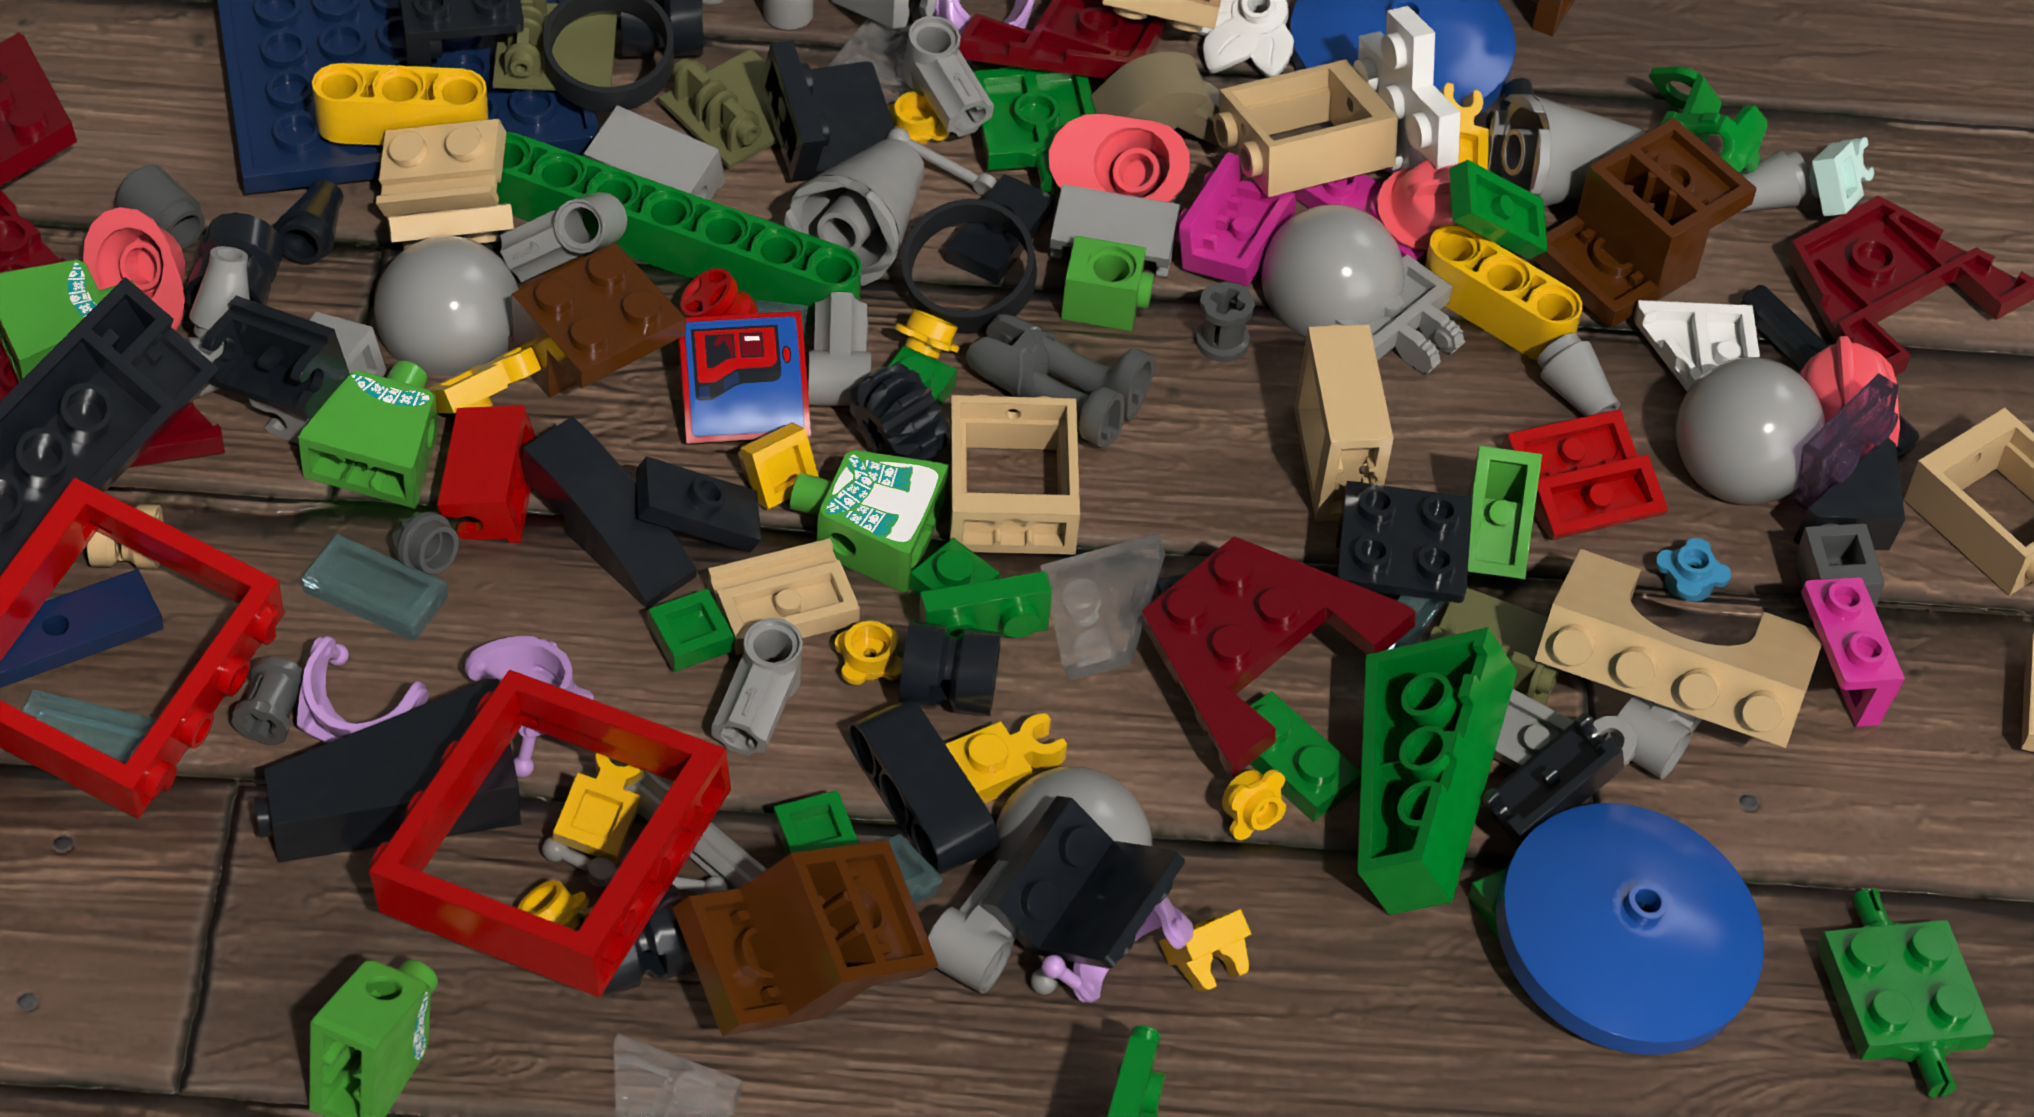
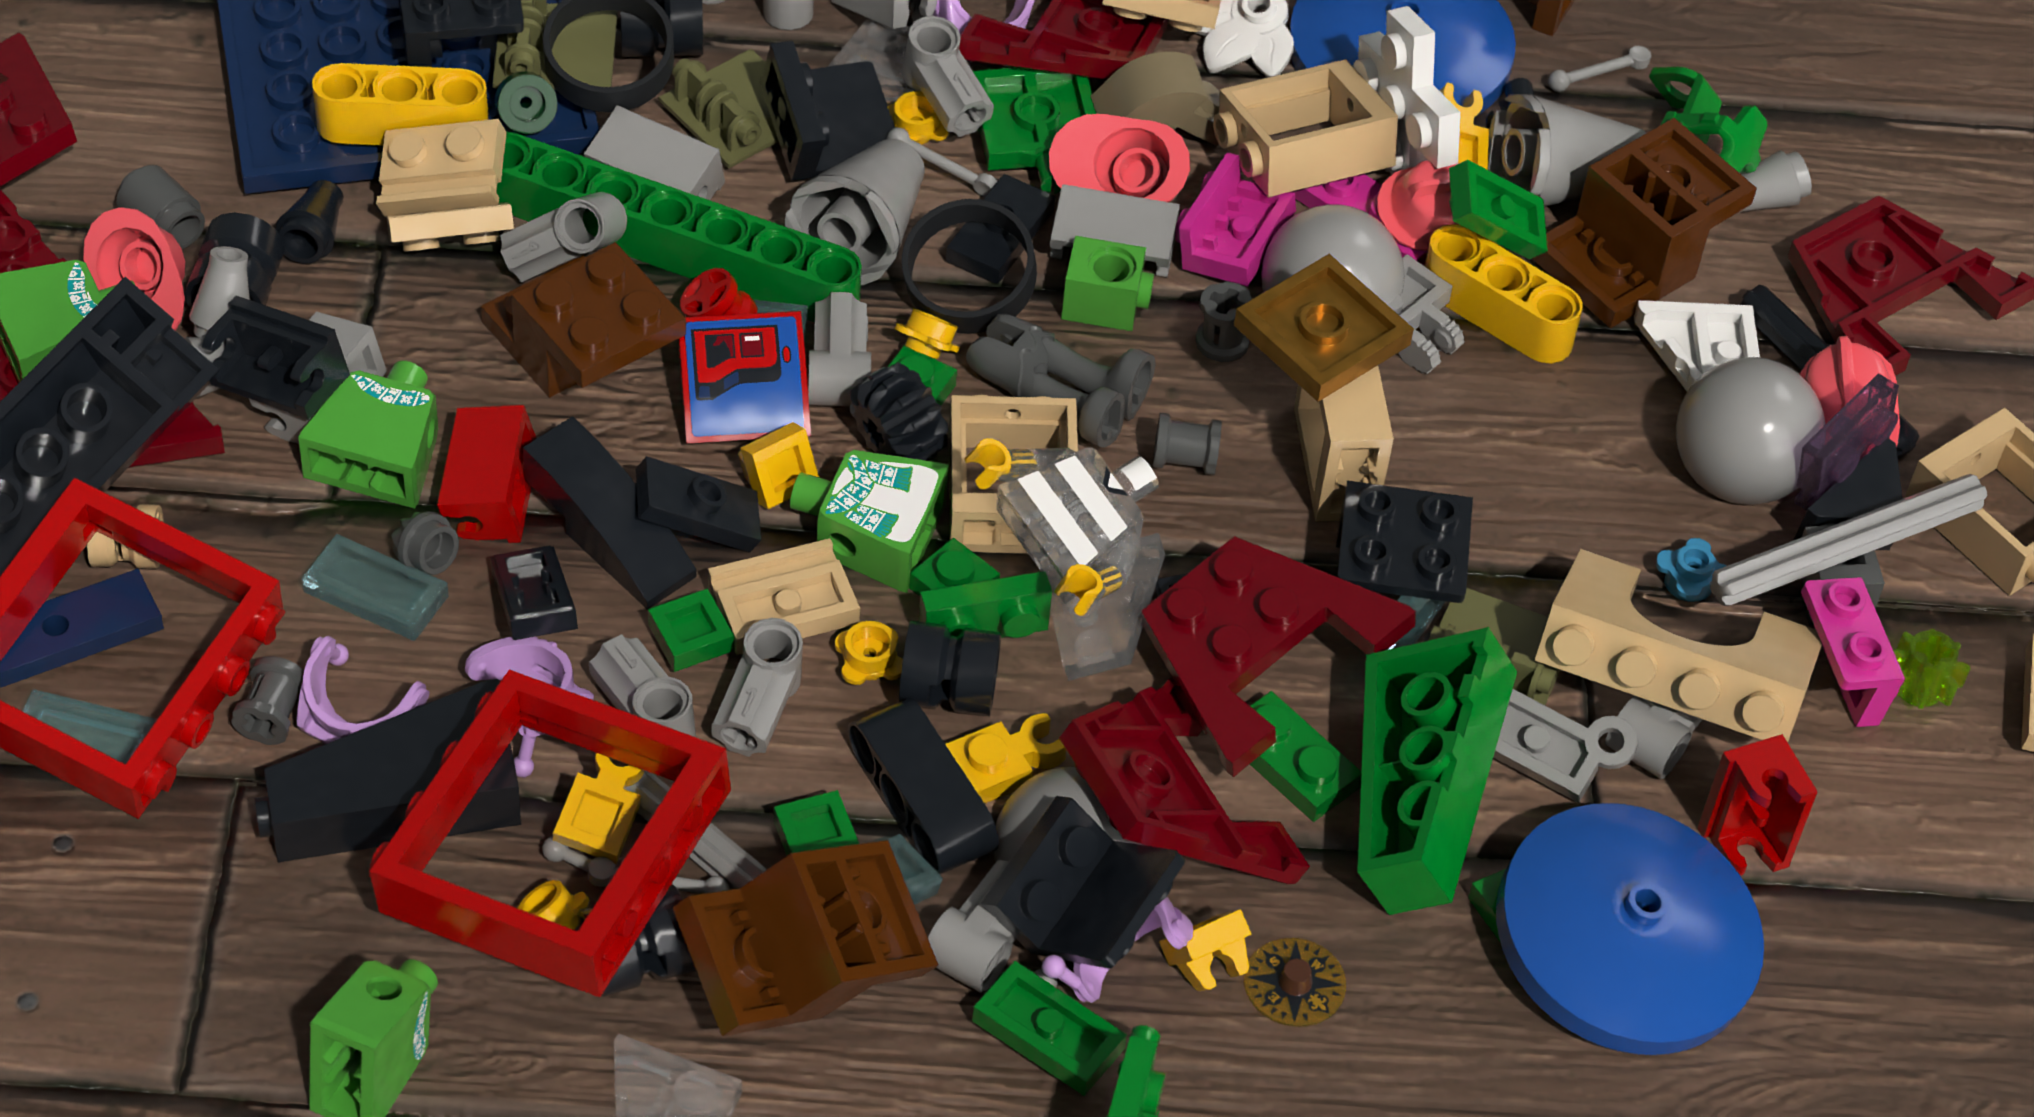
light grey piece [374,236,519,376] -> none
yellow plate [428,347,541,413] -> none
yellow plate [1222,769,1287,840] -> none
bright green slope [1468,446,1542,580] -> none
black hinge [1480,712,1624,847] -> none
red slope [1502,409,1669,540] -> none
light grey cone [1537,333,1621,417] -> none
light aqua plate [1809,137,1874,216] -> none
green plate [1816,888,1994,1098] -> none
none -> black plate [490,545,578,640]
none -> dark green tile [495,71,557,134]
none -> light grey piece [589,634,696,737]
none -> torso [964,438,1159,616]
none -> green plate [972,961,1127,1096]
none -> dark red wing [1059,678,1310,884]
none -> dark grey bush [1153,413,1222,475]
none -> pearl gold plate [1234,254,1414,402]
none -> piece [1244,938,1346,1027]
none -> light grey hinge [1548,46,1651,92]
none -> red hinge [1697,734,1818,875]
none -> light grey axle [1709,474,1988,606]
none -> clear neon green gear [1893,628,1970,709]

